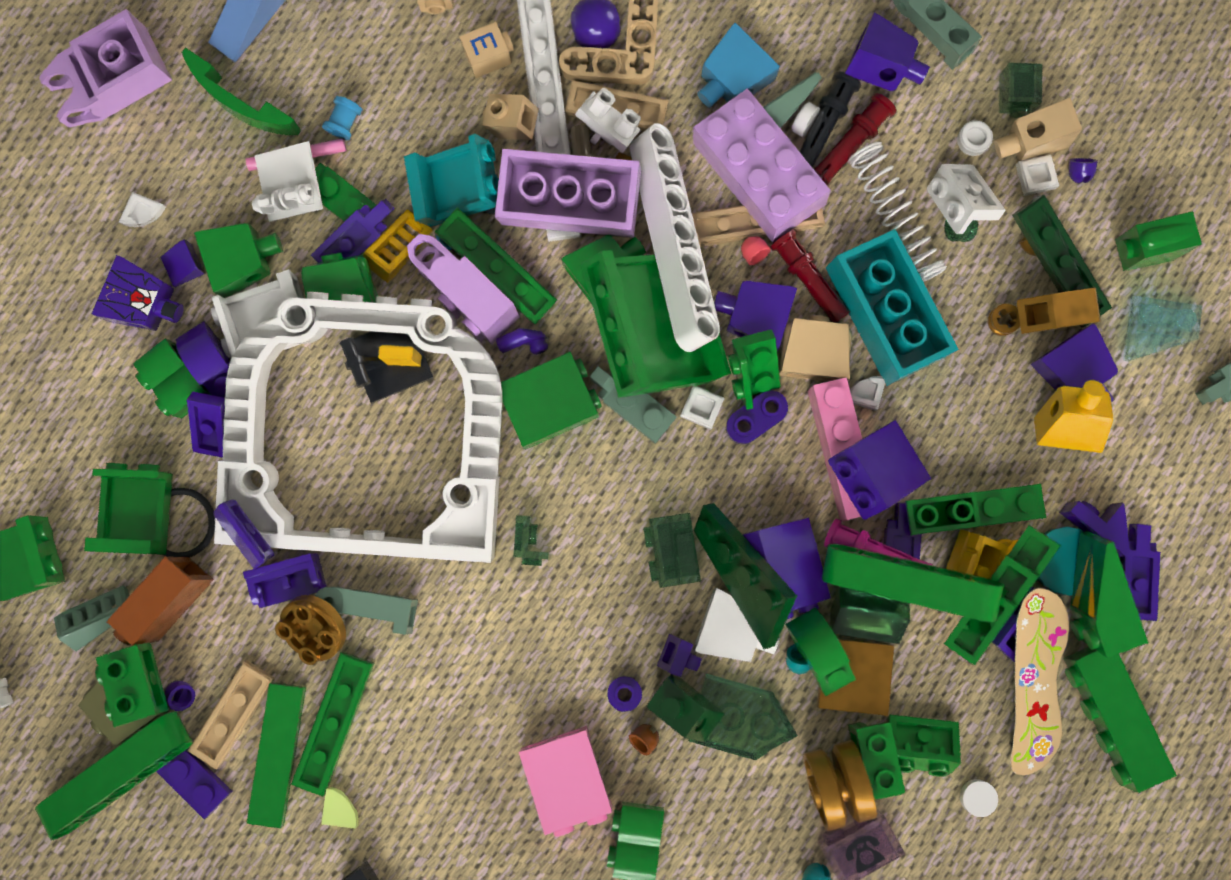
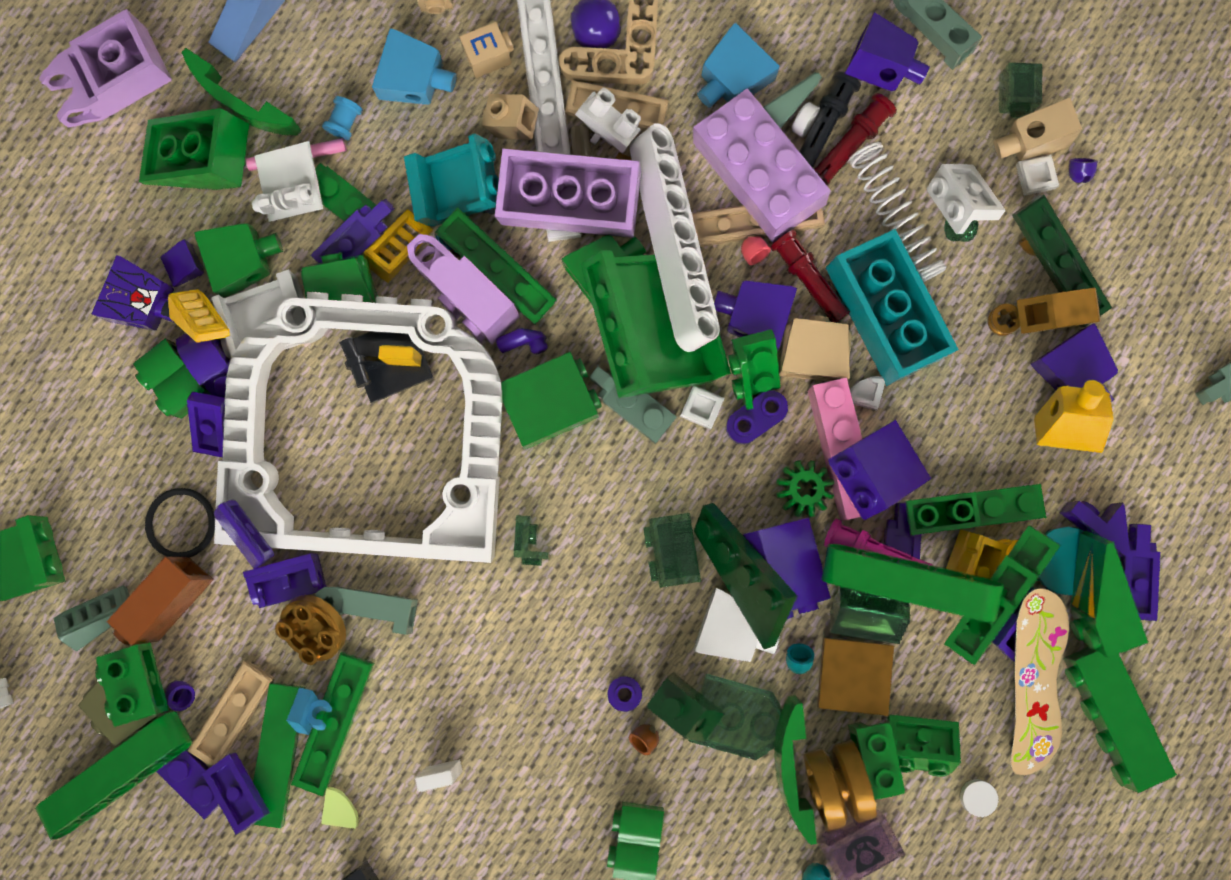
green panel [84,463,173,555] -> none
white tile [119,192,166,227] -> none
bright pink panel [519,726,613,837] -> none
dark purple tile [657,633,702,677] -> none
green brick [785,607,856,697] -> none
white tile [957,120,993,156] -> none
green torso [1115,211,1202,271] -> none
clear light blue wing [1123,296,1202,362] -> none
none -> green slope [139,108,249,190]
none -> yellow slope [168,289,230,342]
none -> dark purple plate [202,752,270,835]
none -> dark azure tile [287,687,333,735]
none -> dark azure torso [372,28,457,105]
none -> white tile [415,759,462,792]
none -> green slope [774,695,817,845]
none -> green gear [775,460,834,518]

